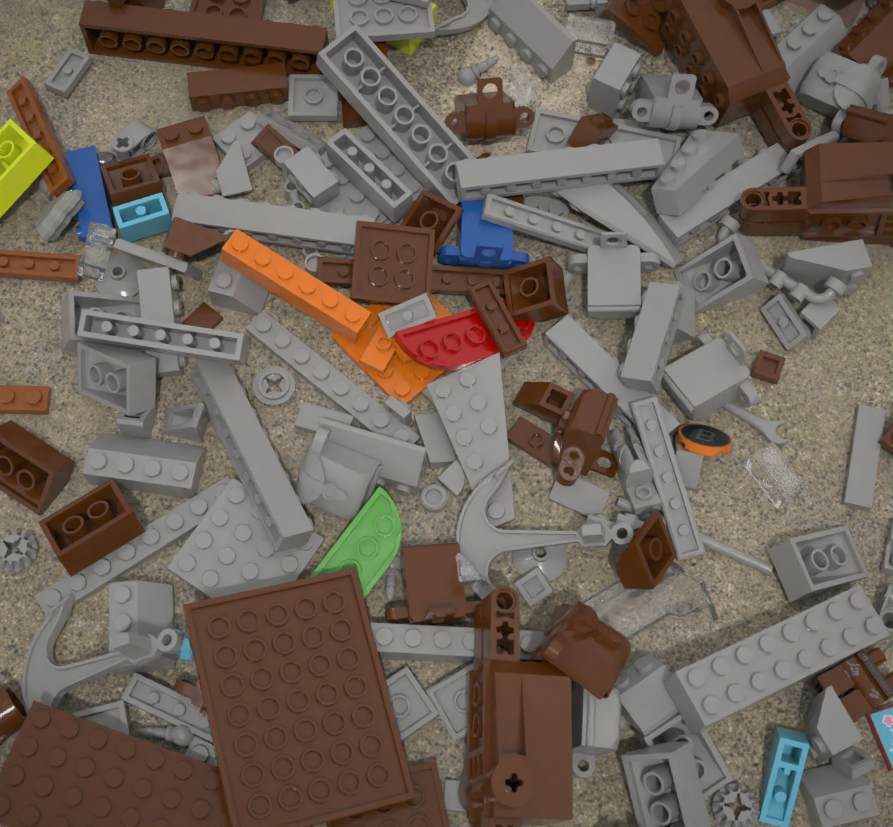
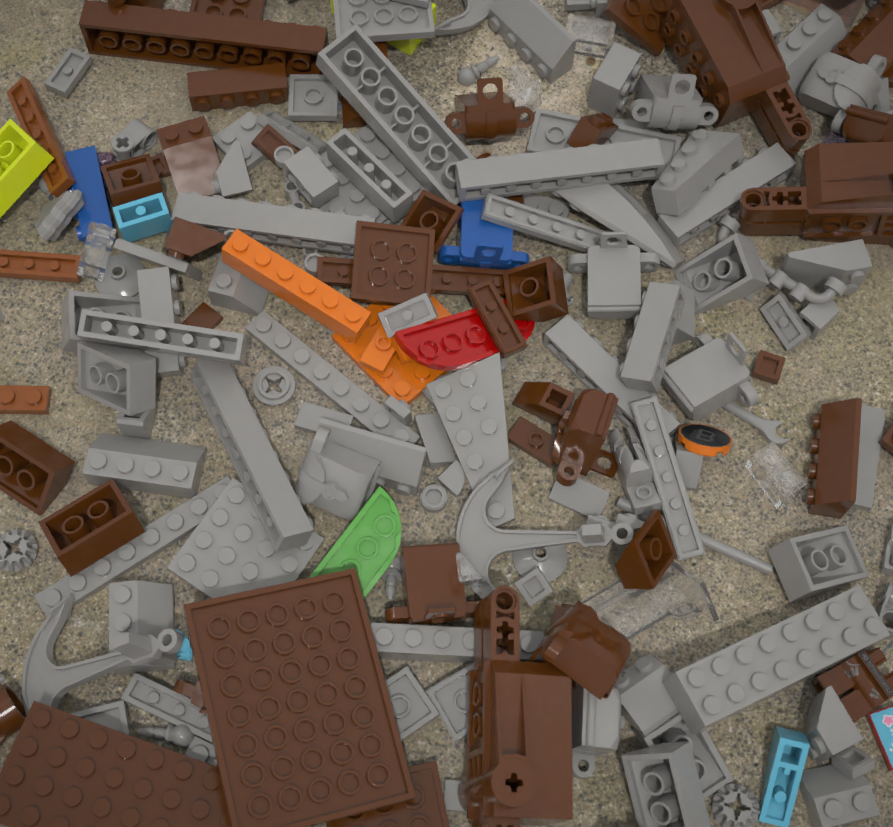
light grey slope [161,402,210,443] -> none
light grey tile [780,130,840,174] -> none
none -> reddish brown slope [805,398,862,519]

